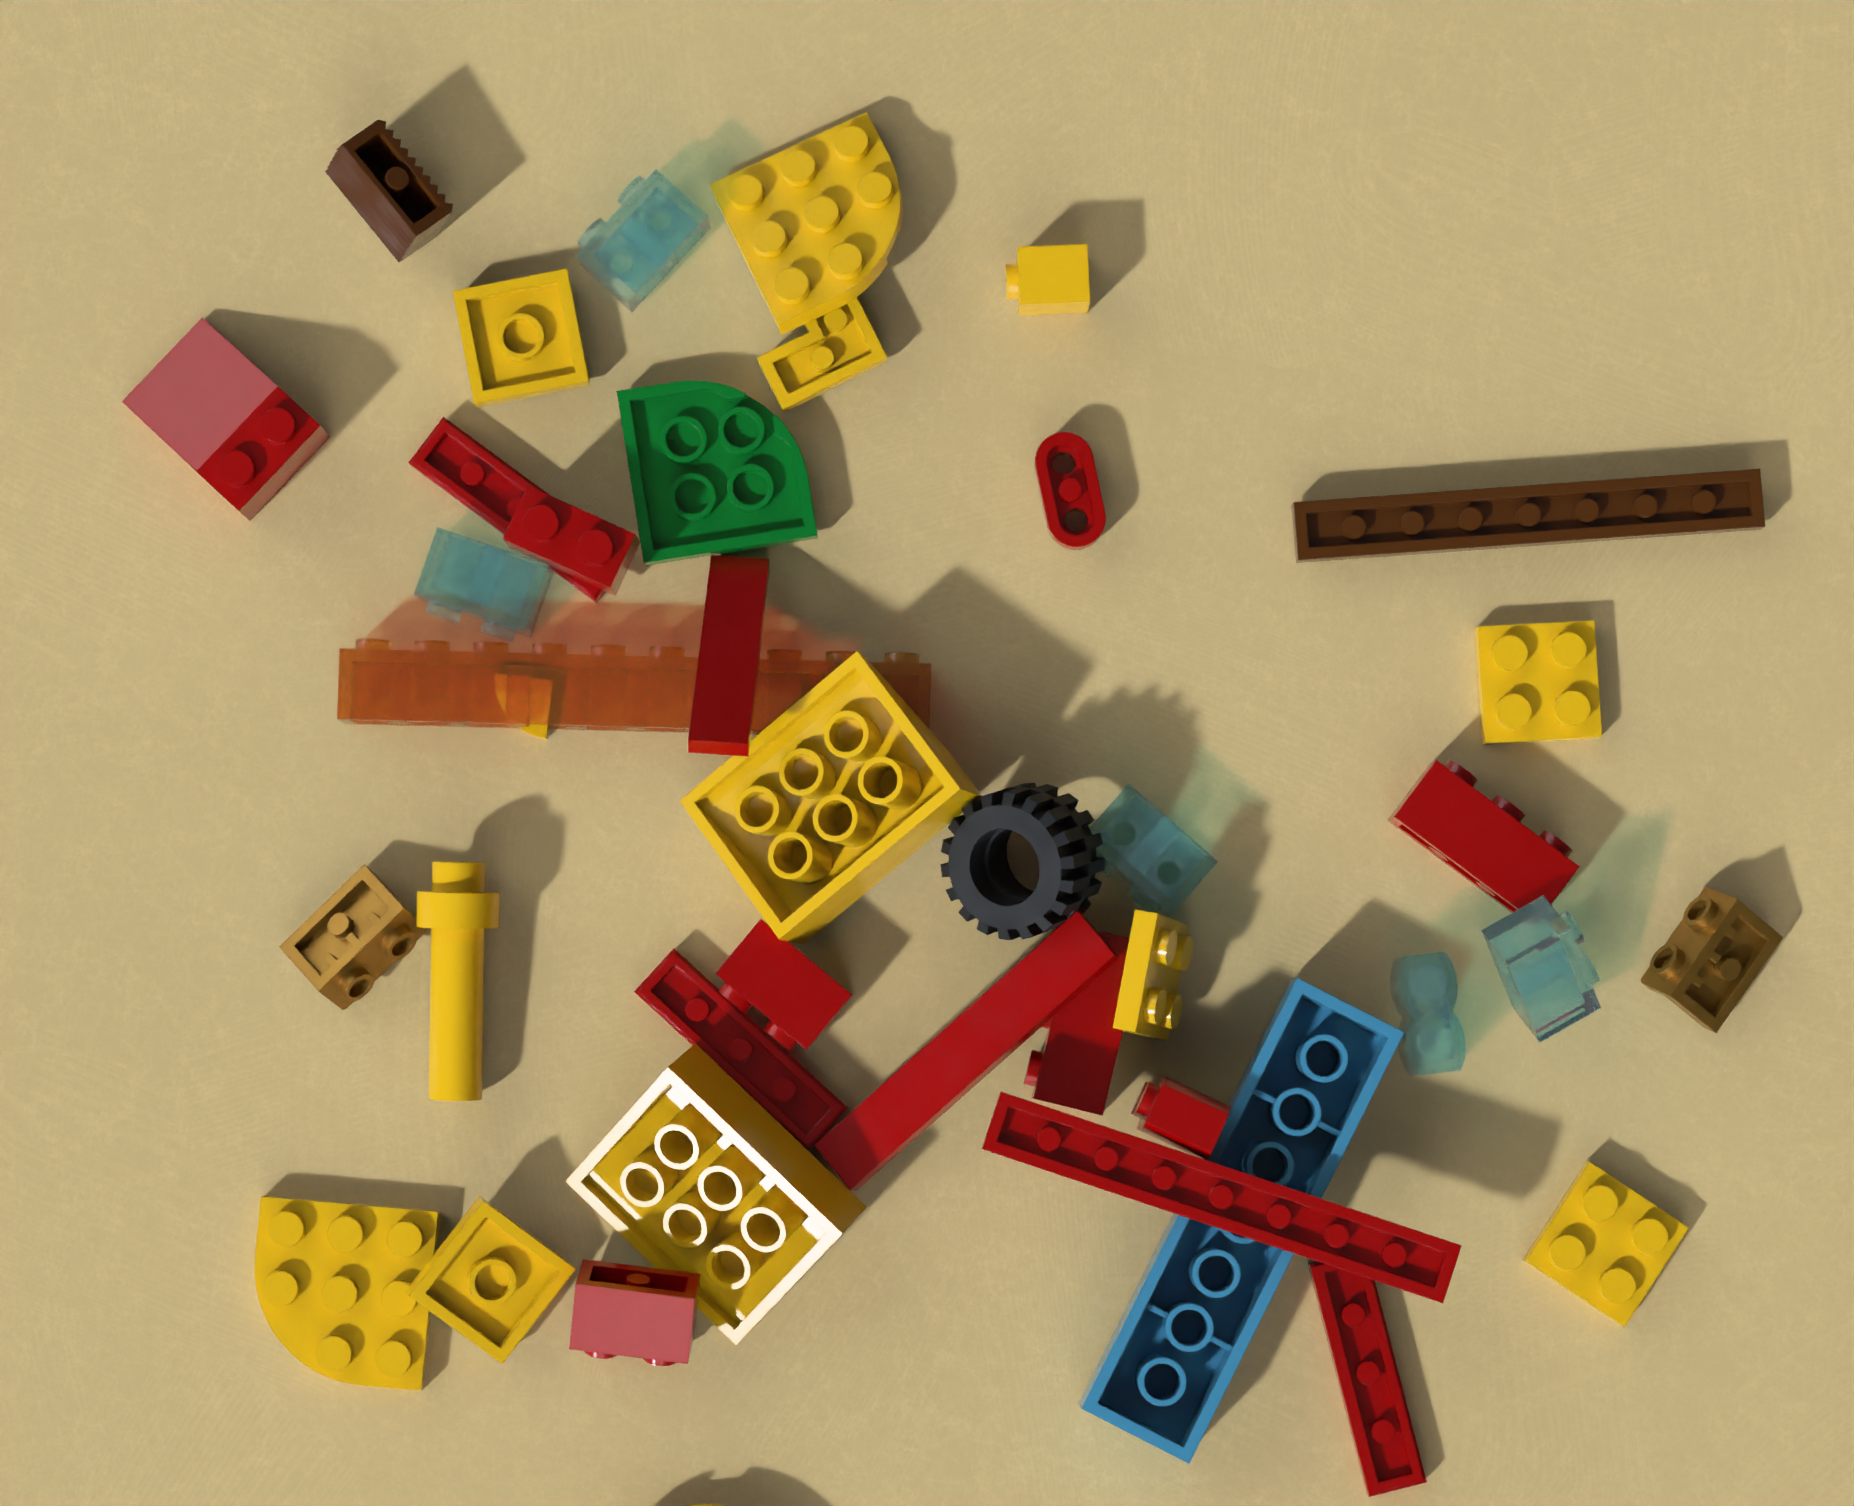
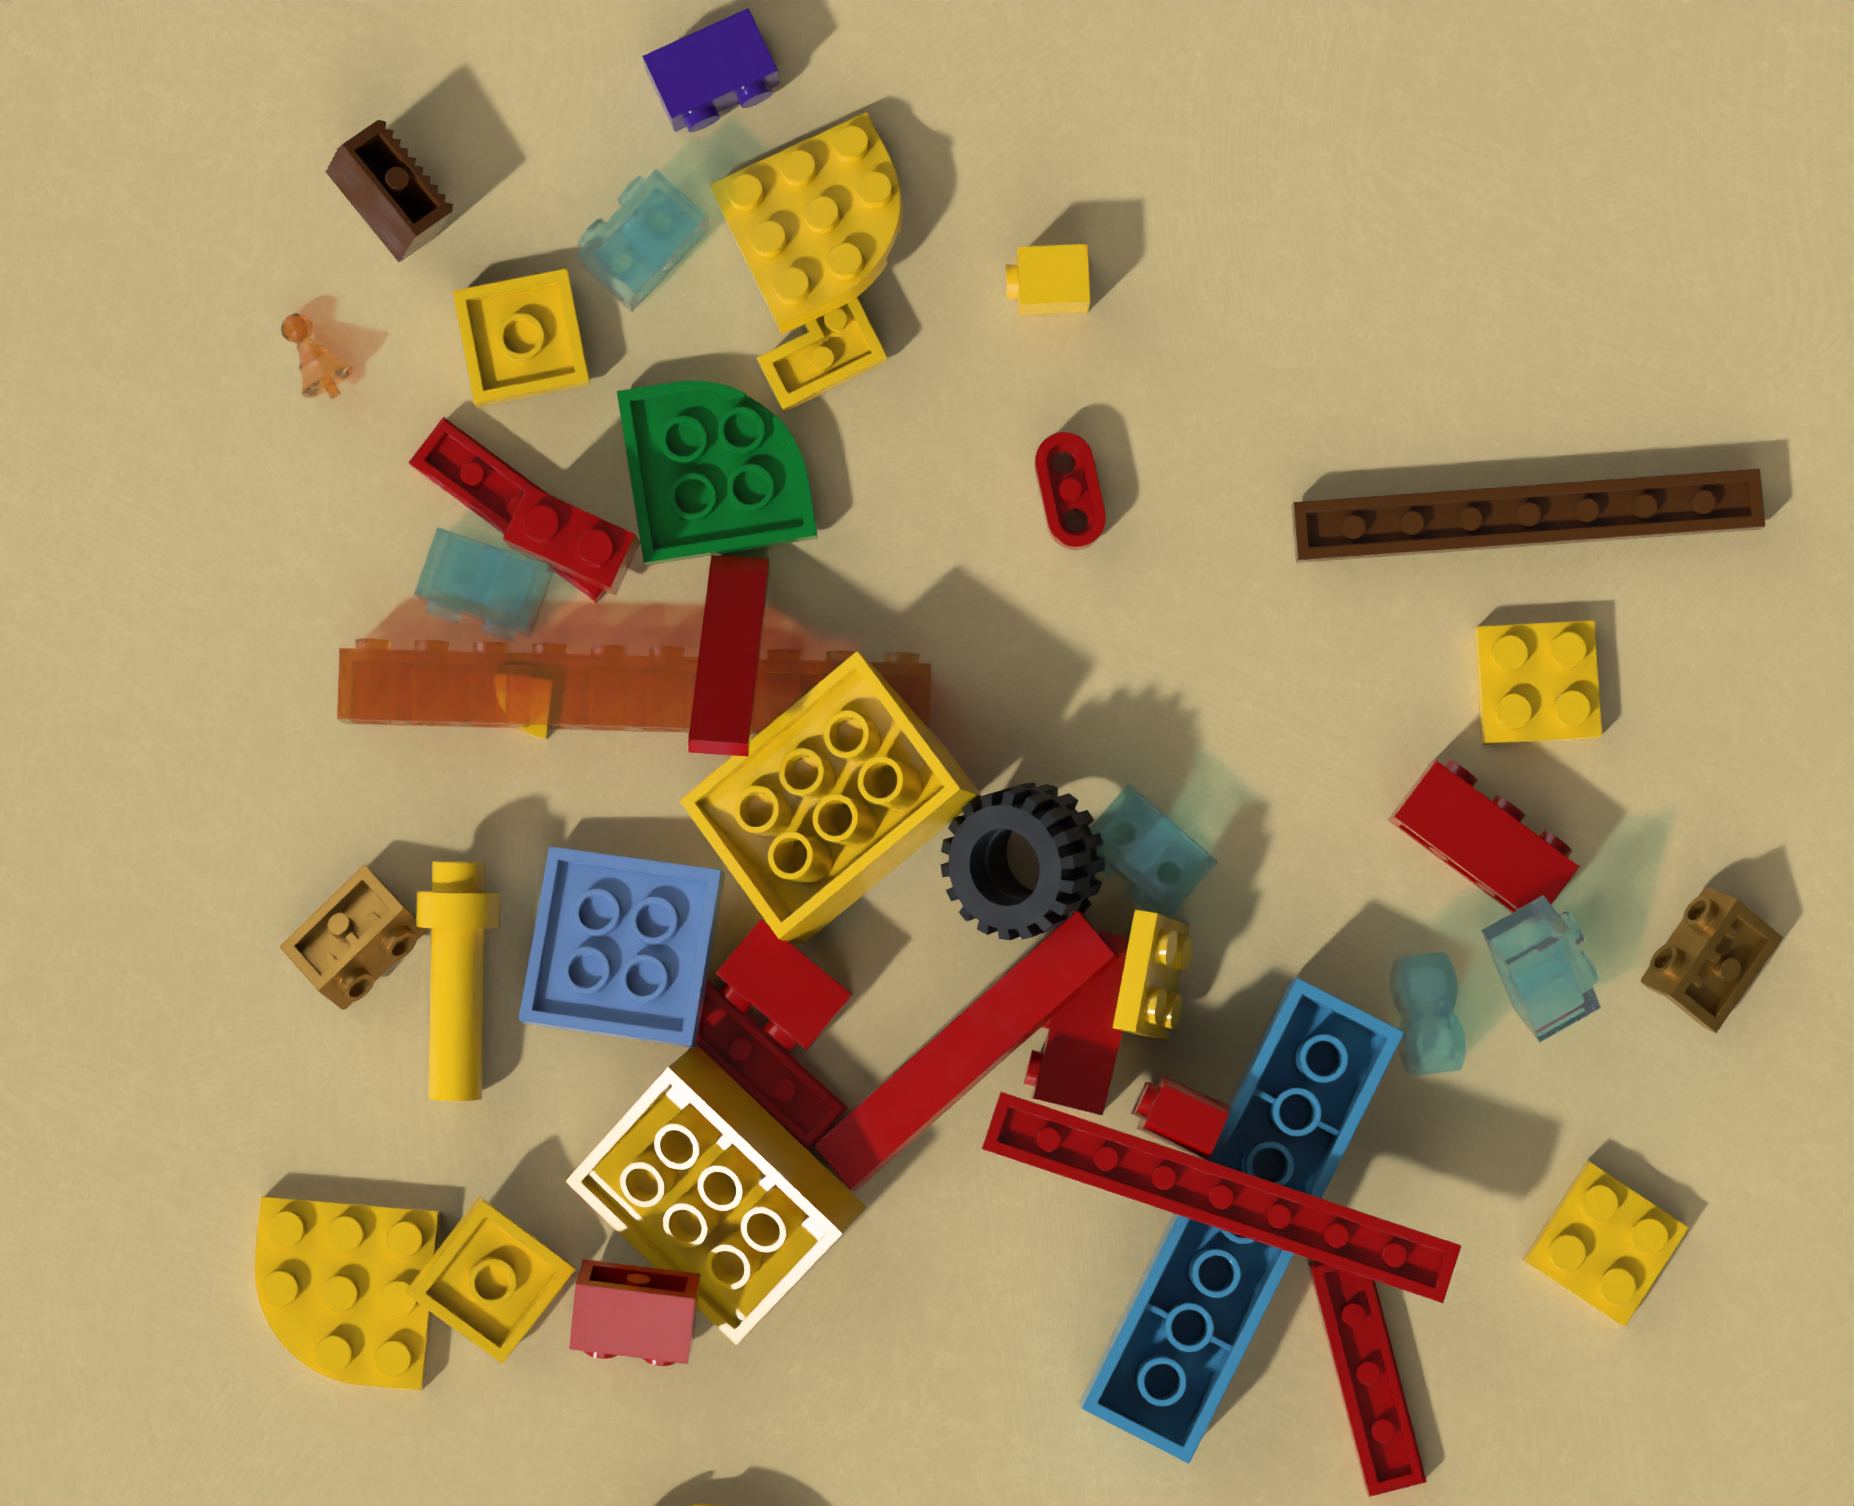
slope [122,318,330,521] -> none
none -> clear orange piece [281,313,353,399]
none -> medium blue plate [518,846,725,1048]
none -> dark purple brick [642,8,780,132]

